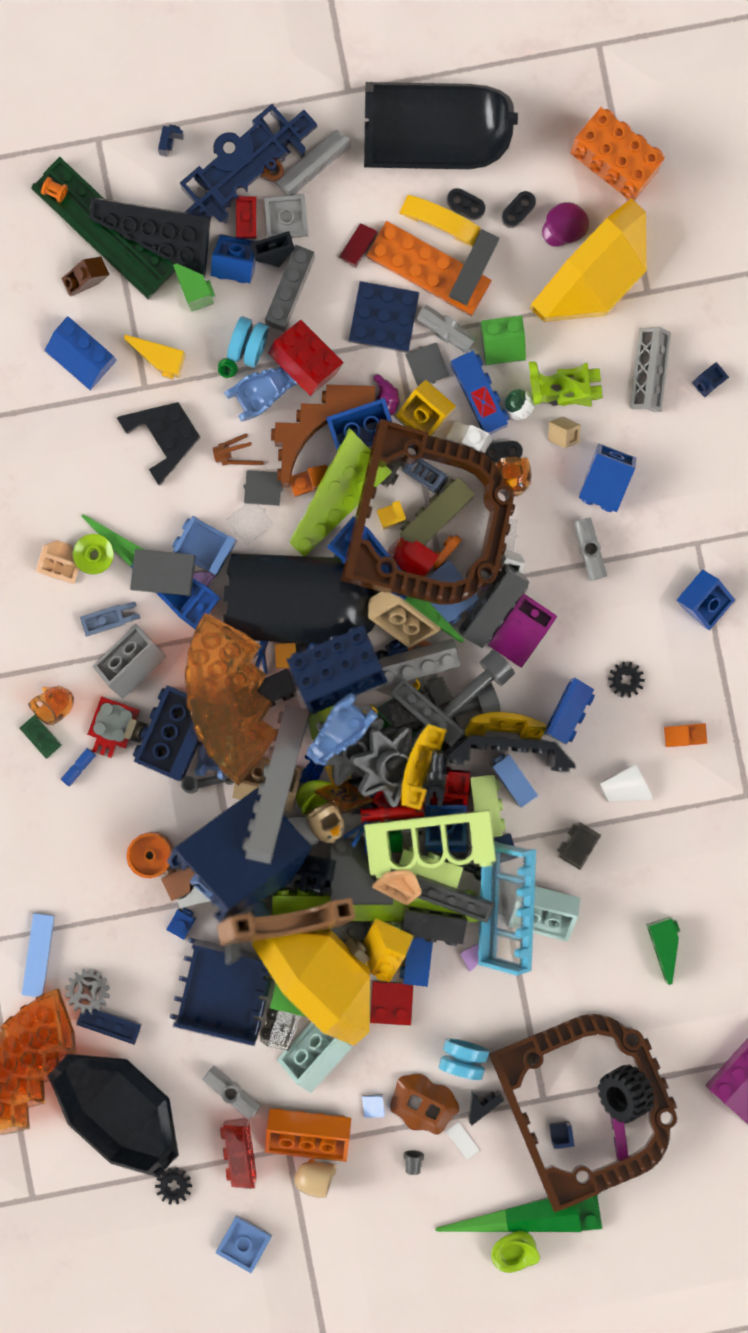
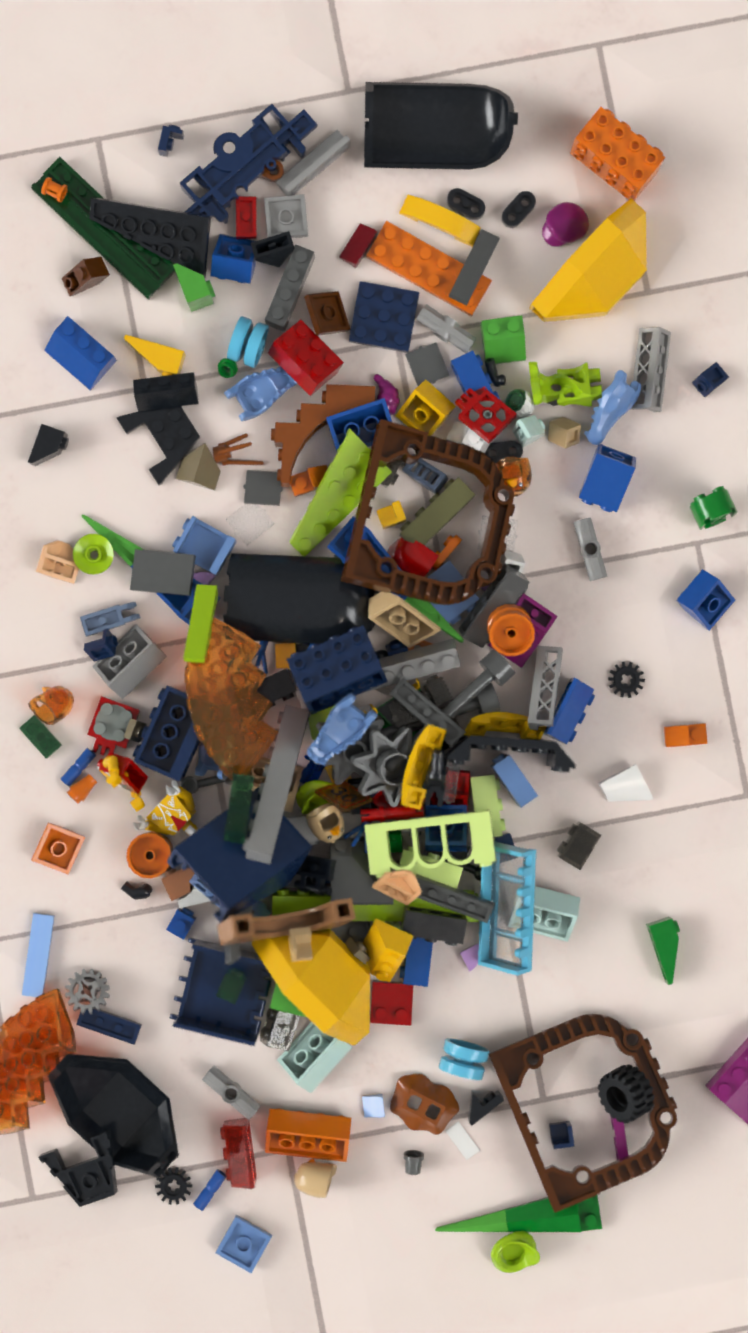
none -> black slope [28,424,69,466]
none -> orange slope [31,822,85,875]
none -> black wing [39,1129,118,1207]
none -> orange cone [67,774,97,804]
none -> dark blue bracket [84,629,118,661]
none -> torso [97,753,148,812]
none -> black arm [121,881,153,900]
none -> black brick [133,372,199,412]
none -> yellow torso [133,780,198,836]
none -> dark tan slope [176,443,221,491]
none -> lime slope [183,584,218,663]
none -> blue piece [193,1169,227,1211]
none -> clear green brick [216,968,247,1004]
none -> clear green arch [224,773,254,844]
none -> tan panel [288,927,313,962]
none -> reddish brown tile [304,291,351,336]
none -> clear piece [443,764,460,804]
none -> red piece [455,388,517,444]
none -> black arm [484,358,506,387]
none -> orange wheel [487,604,535,656]
none -> light aqua slope [512,415,546,448]
none -> light grey fence [527,646,563,730]
none -> medium blue animal [584,370,641,445]
none -> green brick [690,486,738,530]

